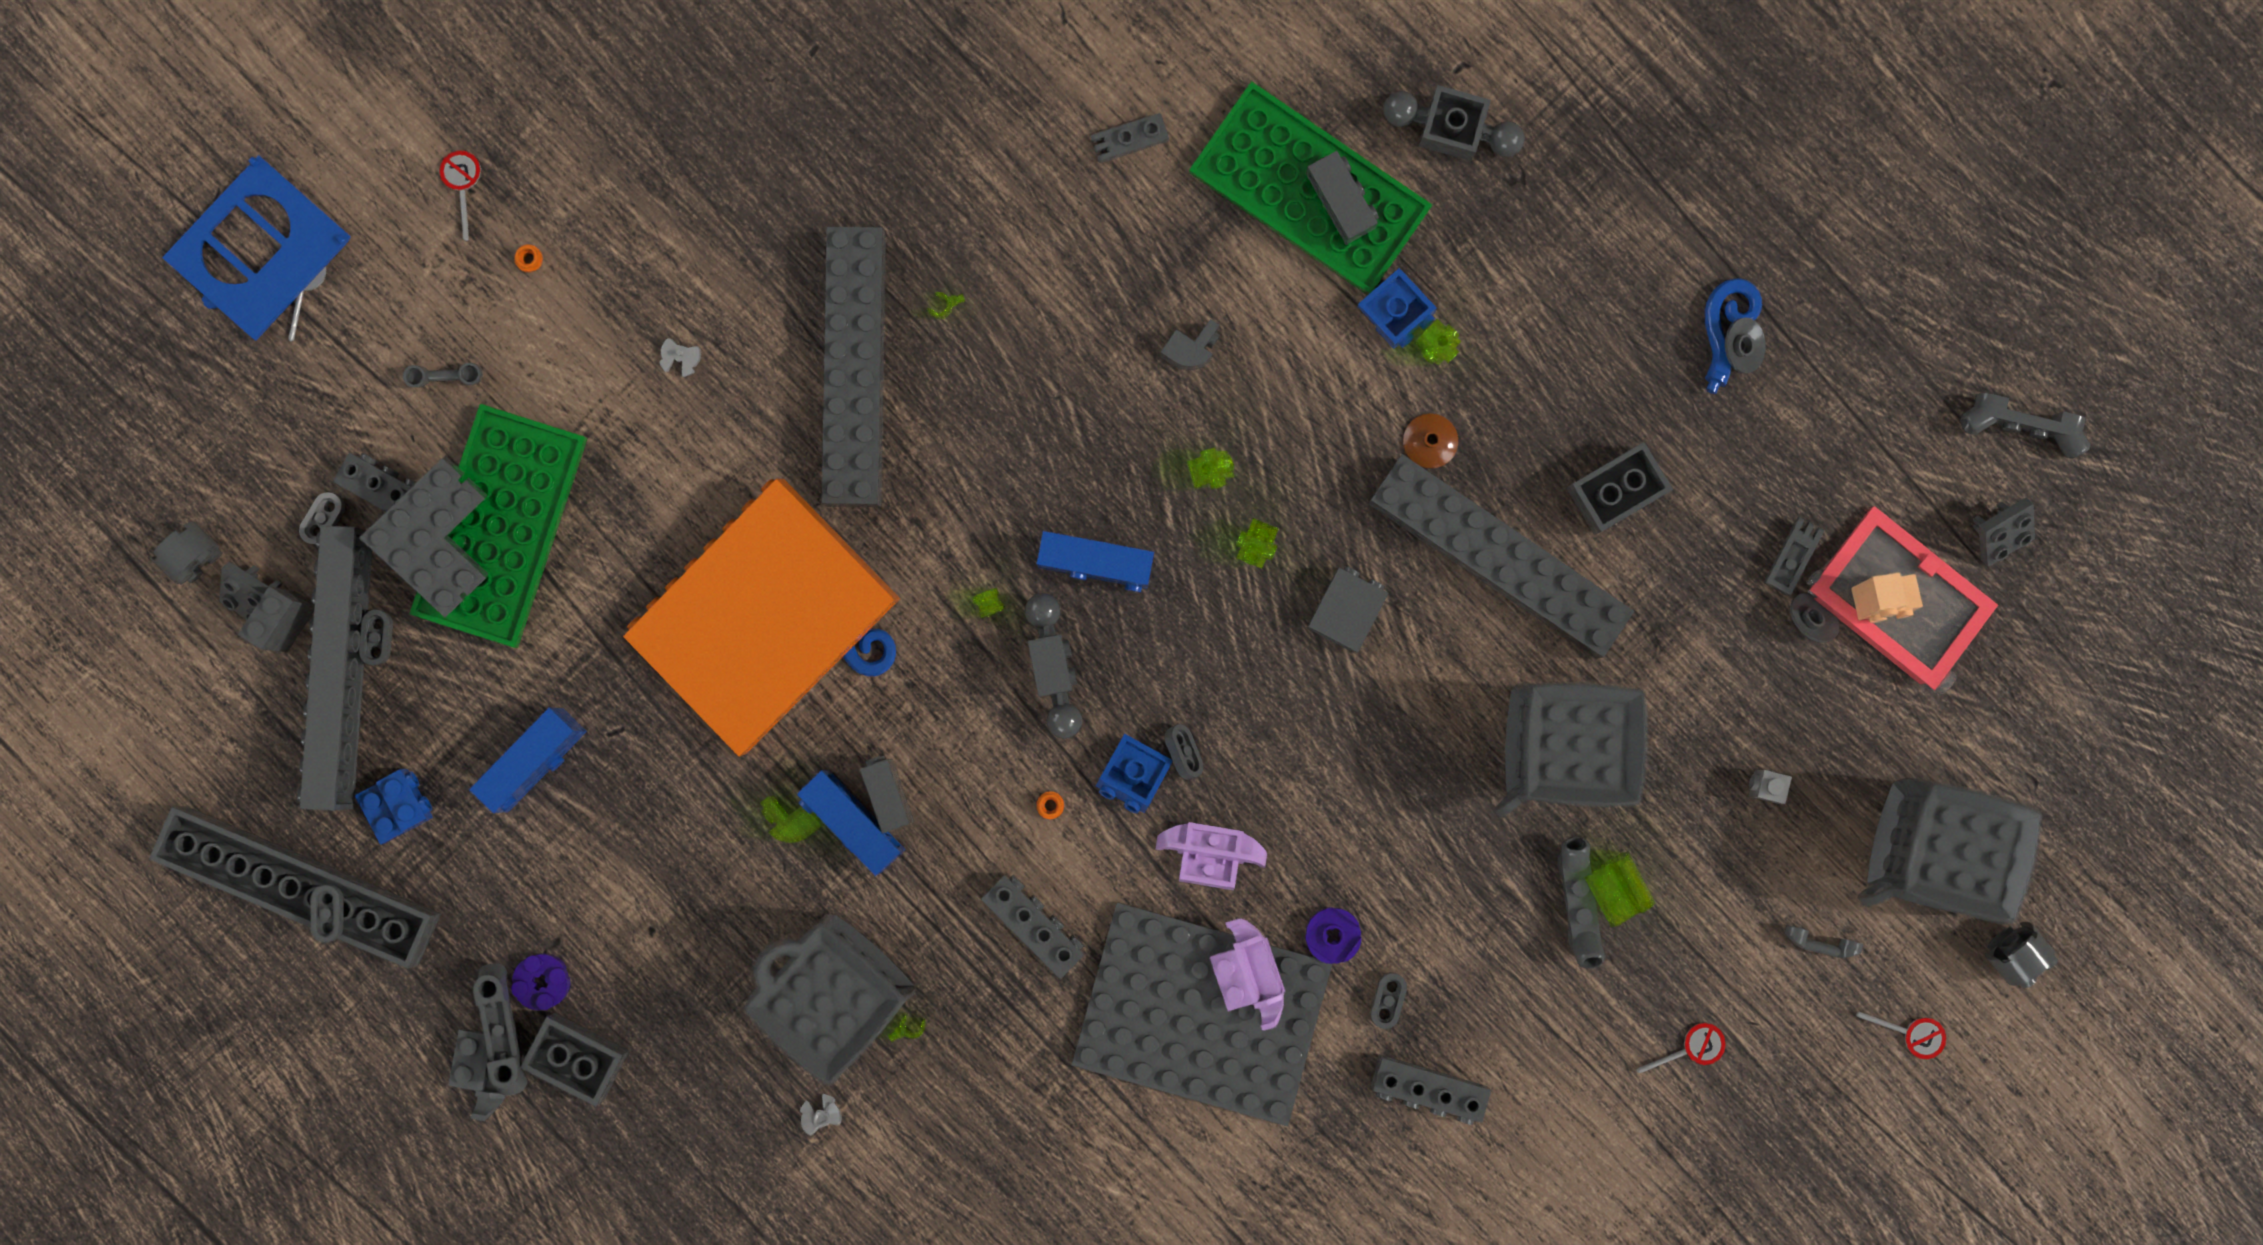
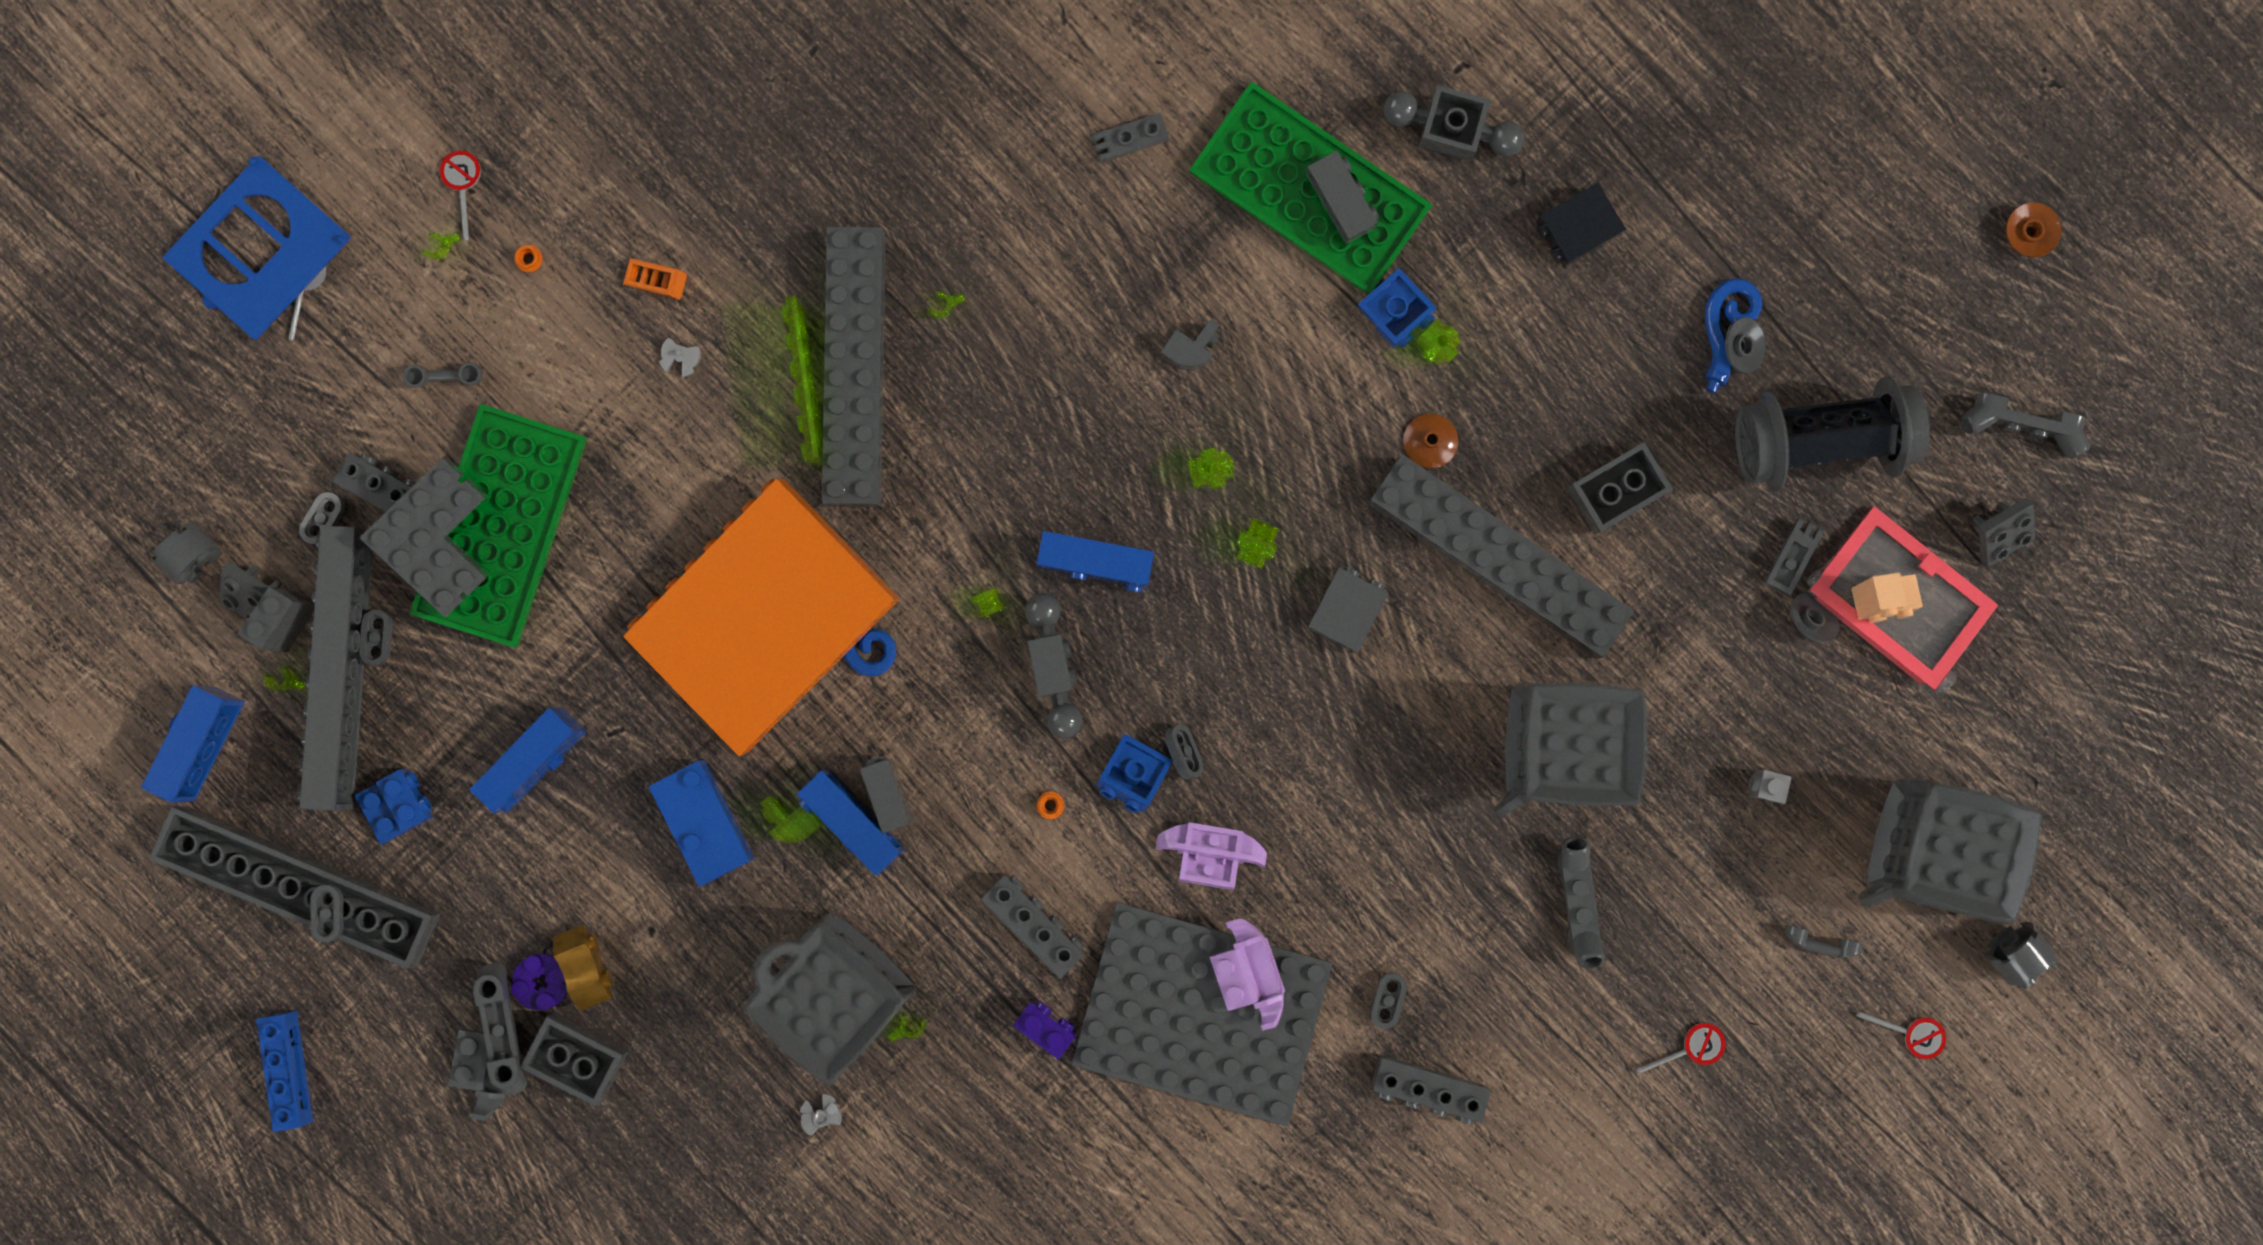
dark purple plate [1305,907,1361,964] -> none
clear neon green brick [1585,852,1655,927] -> none
none -> blue brick [141,685,245,803]
none -> blue brick [256,1010,313,1132]
none -> clear neon green piece [264,666,306,691]
none -> clear neon green piece [421,232,461,260]
none -> pearl gold brick [552,924,614,1011]
none -> orange slope [623,258,687,300]
none -> blue brick [648,760,755,887]
none -> clear neon green plate [781,295,823,470]
none -> dark purple brick [1013,999,1076,1060]
none -> black brick [1536,183,1626,268]
none -> brick [1735,377,1929,492]
none -> dark orange dish [2006,202,2062,258]

